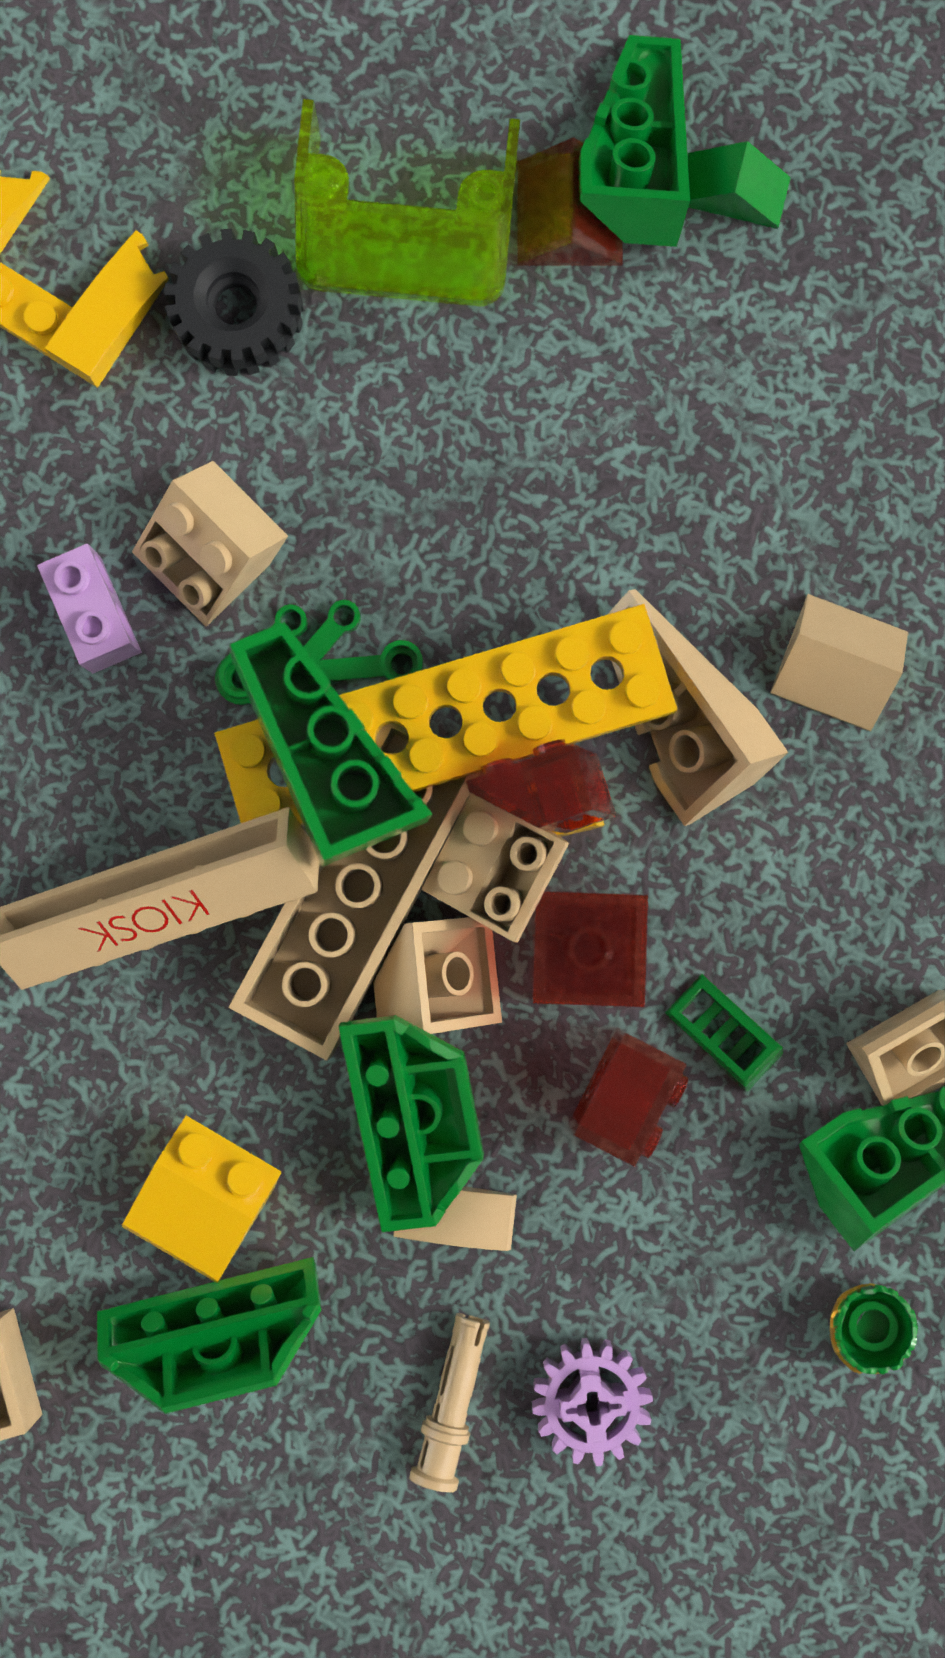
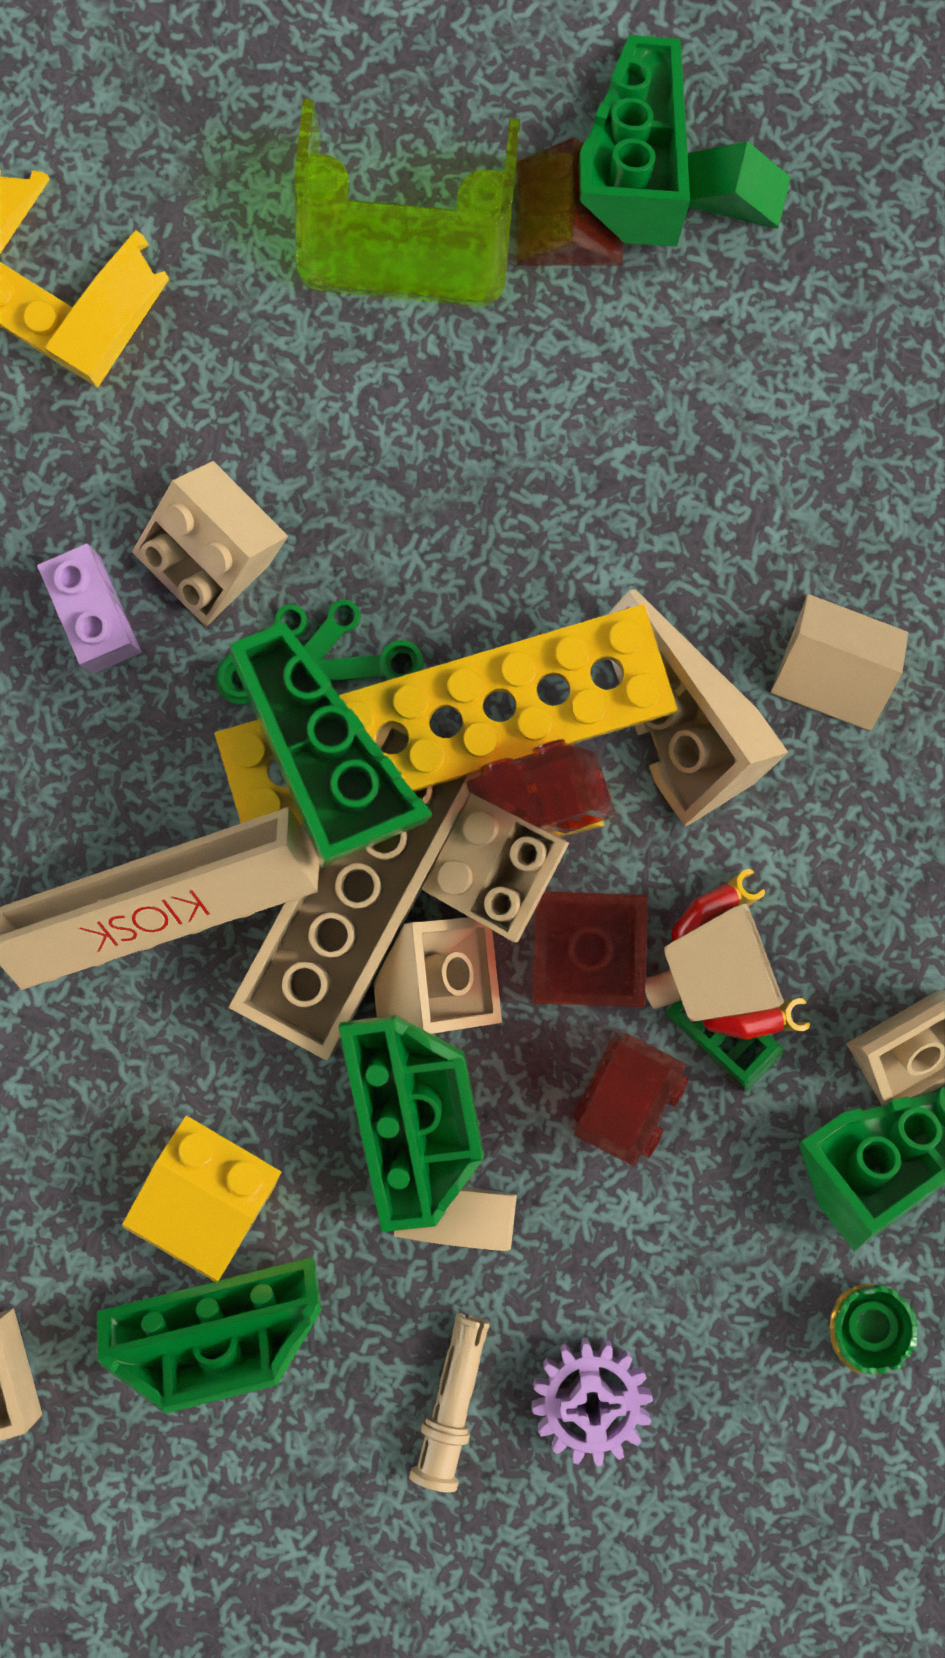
black tyre [164,228,304,376] -> none
none -> tan torso [643,869,810,1040]

